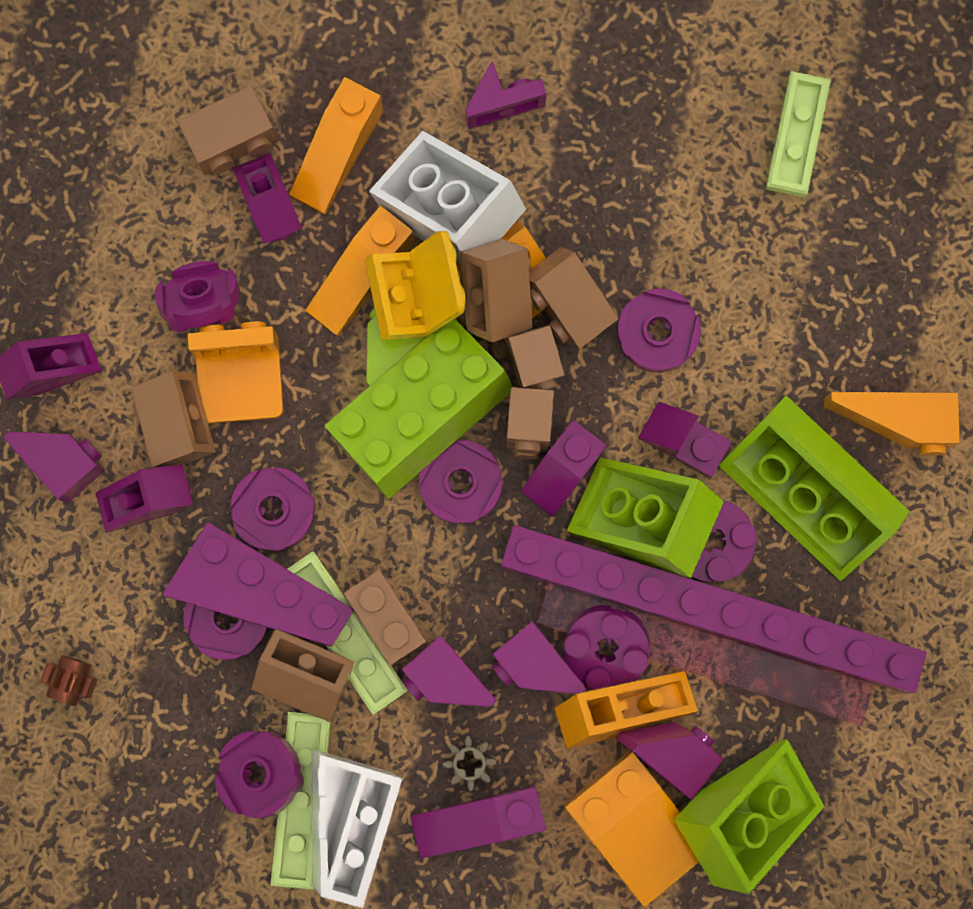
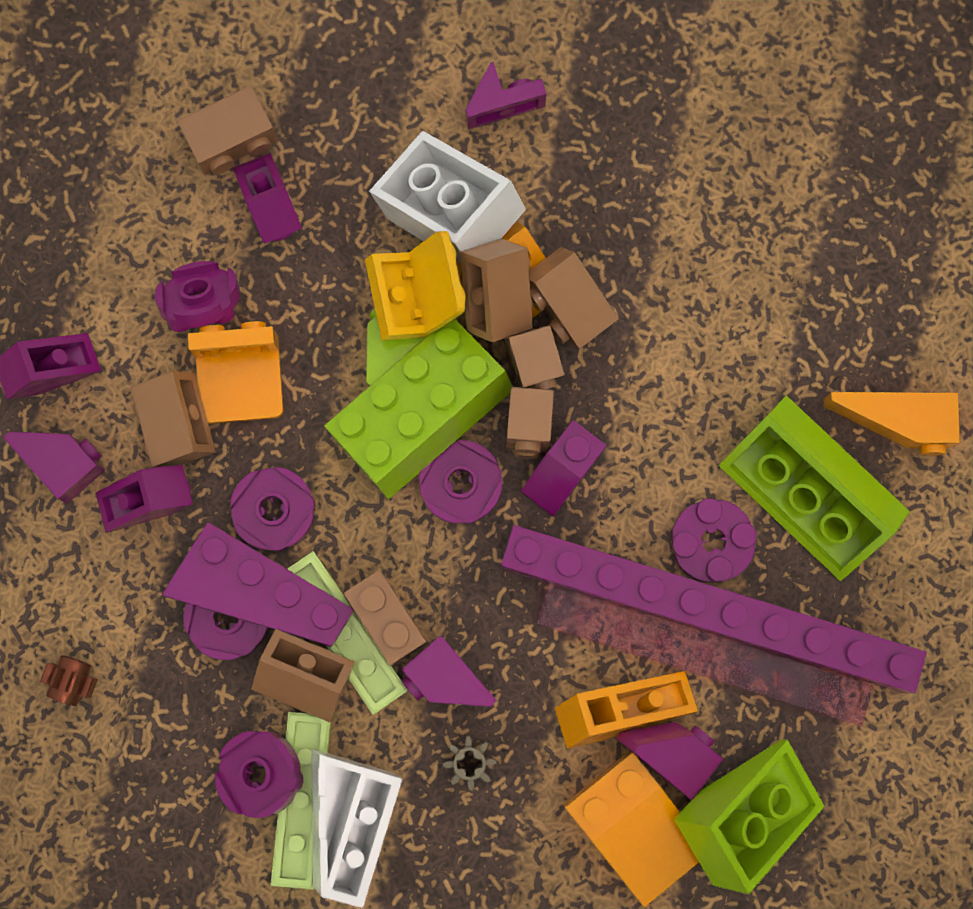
light orange slope [289,77,384,215] -> none
light orange slope [305,205,415,337] -> none
magenta slope [410,784,546,858] -> none
magenta slope [491,622,586,694] -> none
magenta plate [564,605,650,690] -> none
lime slope [566,457,724,578] -> none
magenta plate [617,288,701,373] -> none
magenta slope [638,402,732,479] -> none
yellowish green tile [765,71,831,198] -> none

